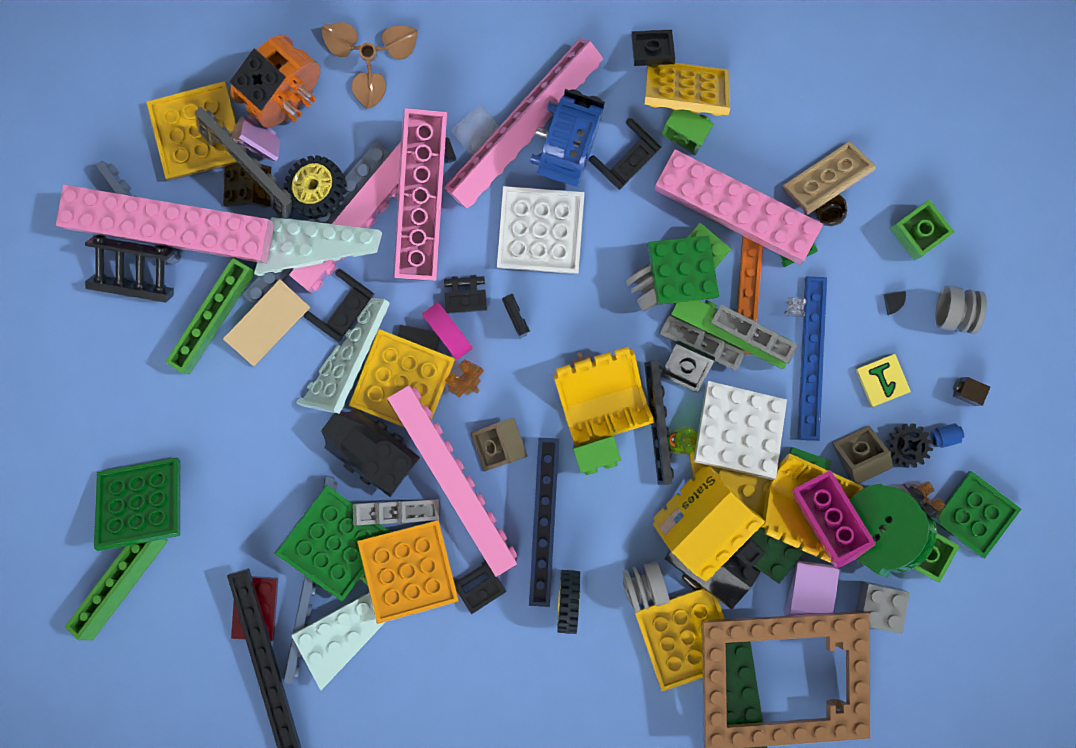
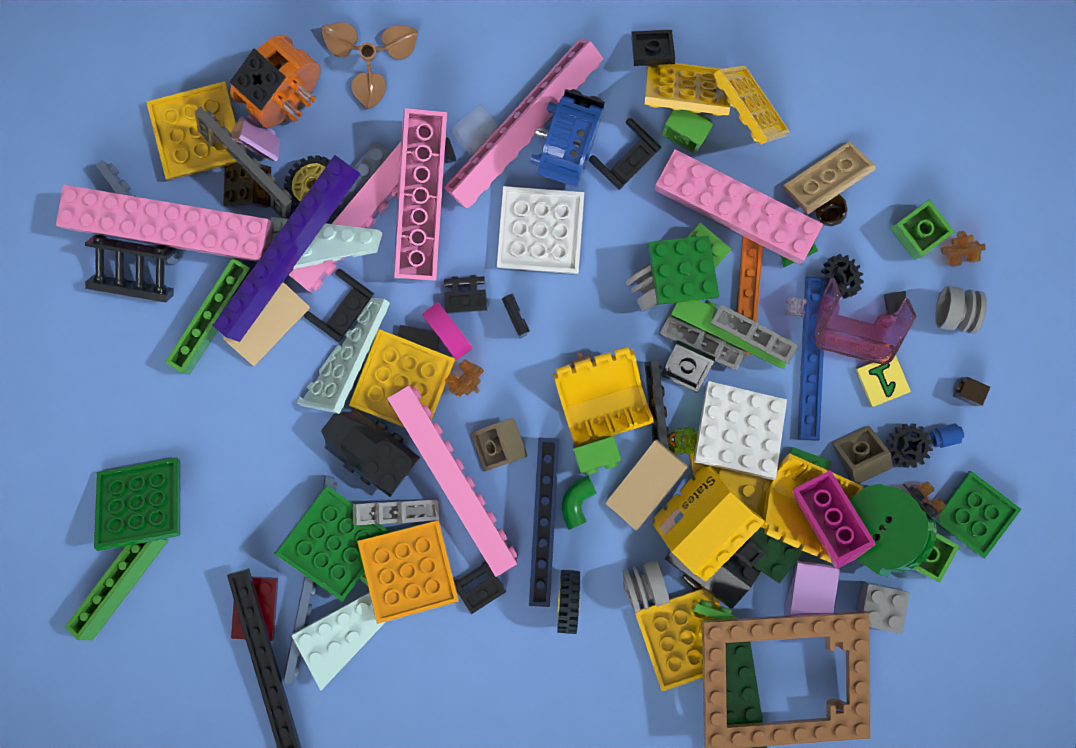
none -> dark purple brick [212,155,361,342]
none -> green cylinder [561,475,597,530]
none -> tan tile [605,440,688,530]
none -> bright green plate [691,599,737,620]
none -> yellow plate [713,66,790,145]
none -> clear pink windscreen [814,278,916,365]
none -> black gear [821,254,864,299]
none -> clear orange hips [941,231,986,266]

